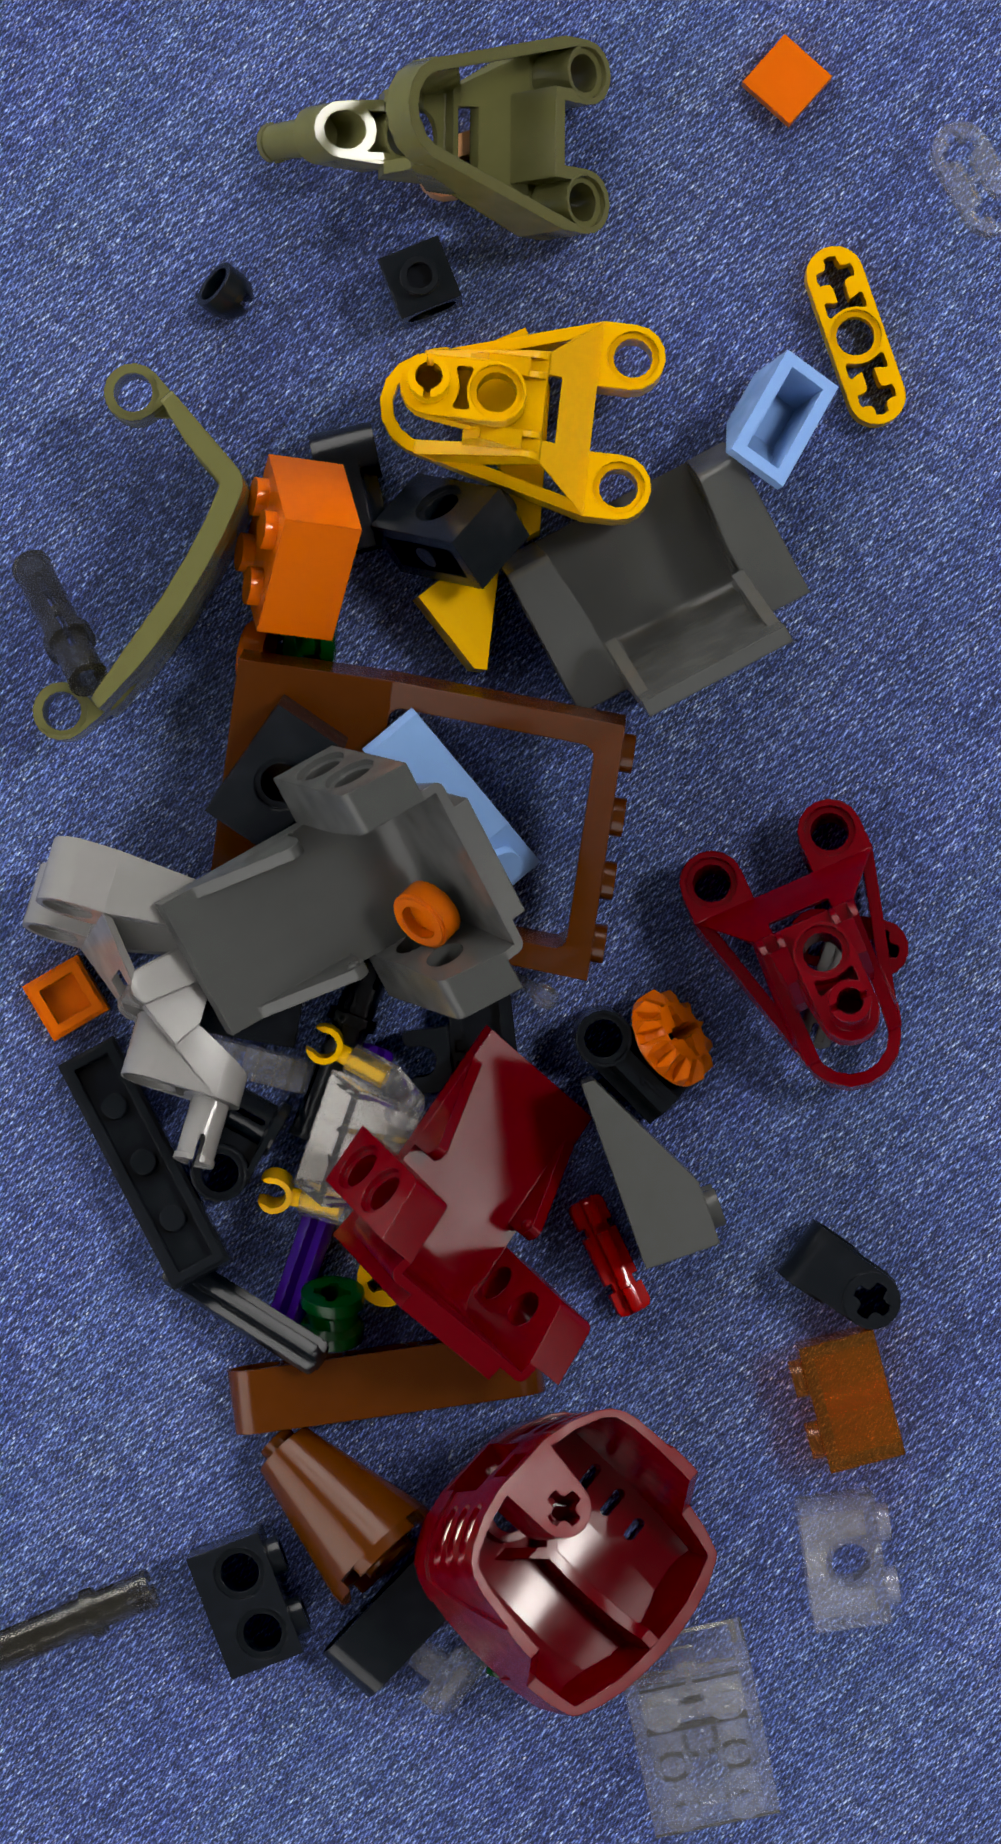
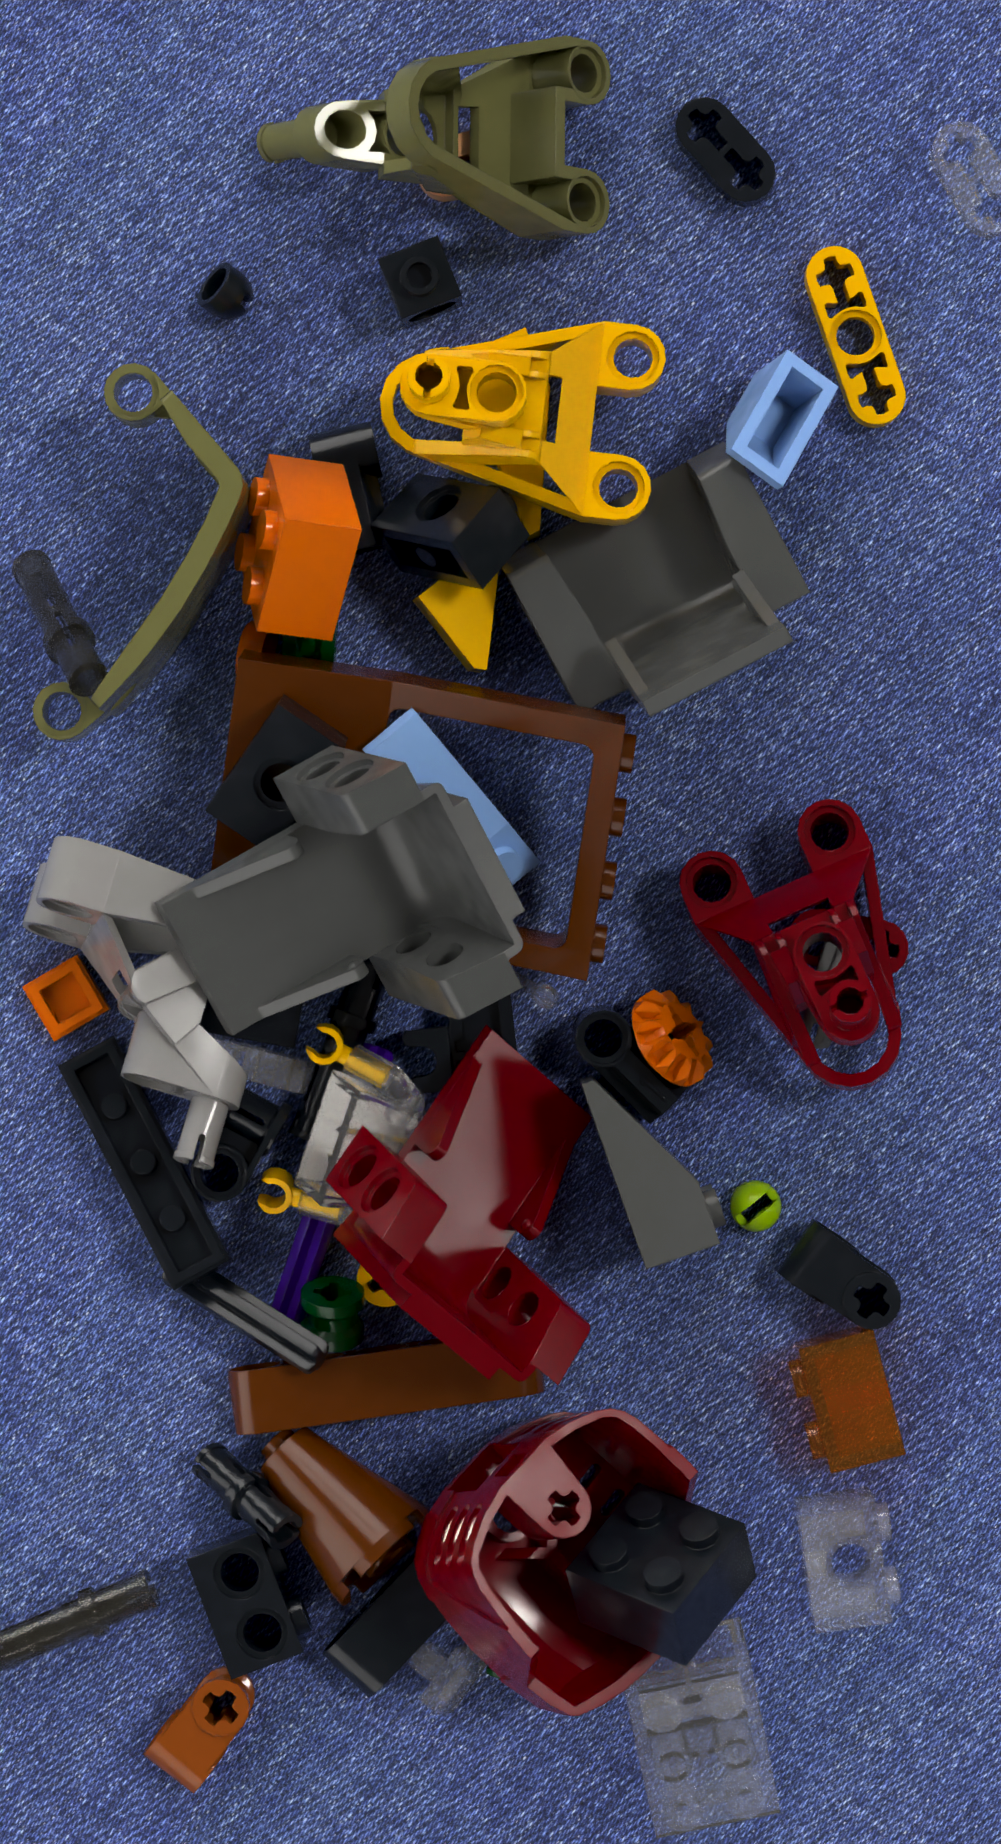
orange tile [393,881,461,948] -> none
red axle [569,1194,650,1317] -> none
orange tile [741,34,832,128] -> none
none -> dark orange piece [143,1666,255,1793]
none -> black pin [192,1443,303,1550]
none -> black brick [565,1482,757,1666]
none -> black beam [674,97,776,207]
none -> lime hinge [730,1180,782,1232]

